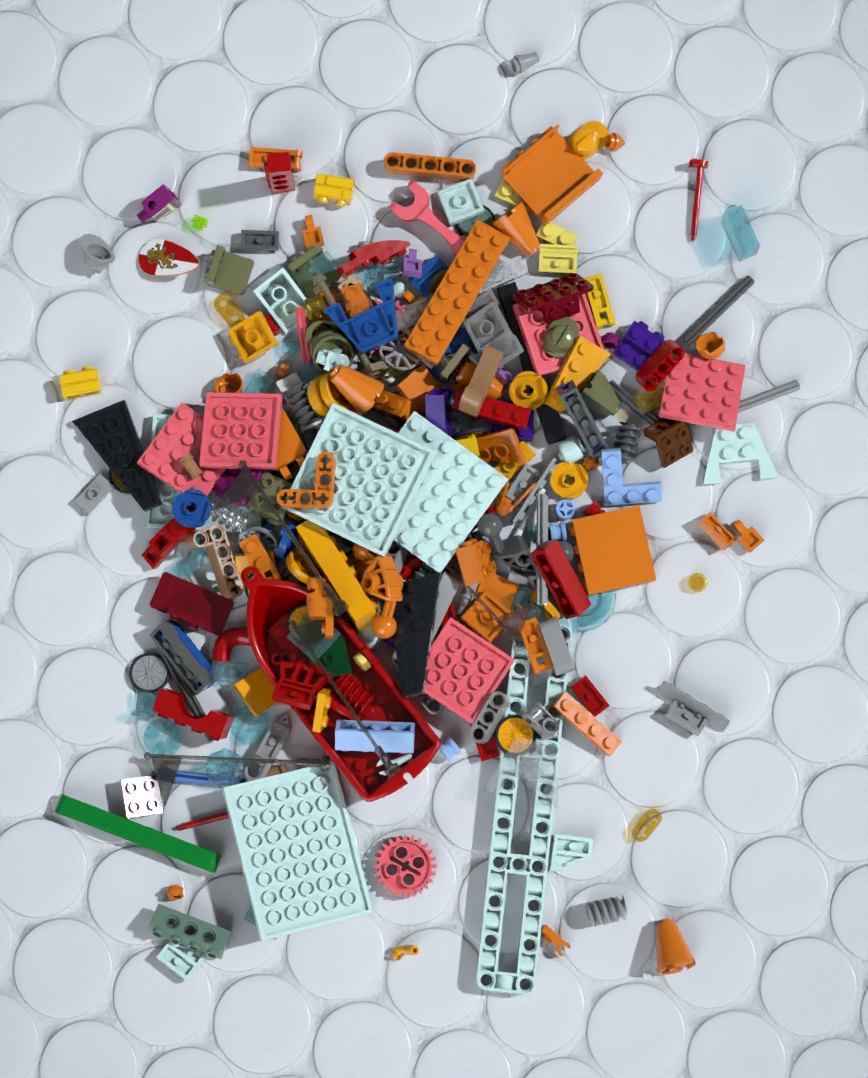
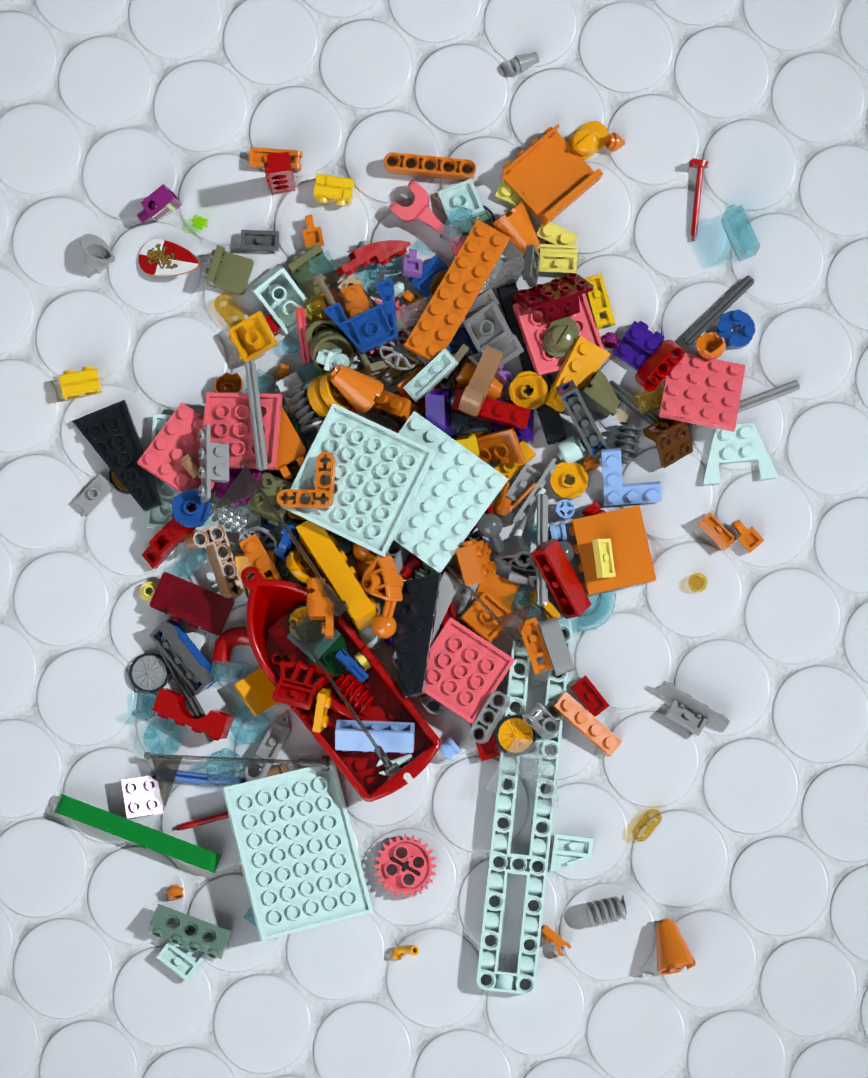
none -> light yellow plate [140,582,157,601]
none -> light grey bracket [198,424,229,503]
none -> light grey axle [245,361,268,470]
none -> blue axle [334,648,369,683]
none -> light aqua plate [403,348,459,402]
none -> clear light blue plate [440,203,473,245]
none -> dark grey plate [521,245,540,287]
none -> light yellow plate [592,539,616,578]
none -> blue plate [717,310,755,349]

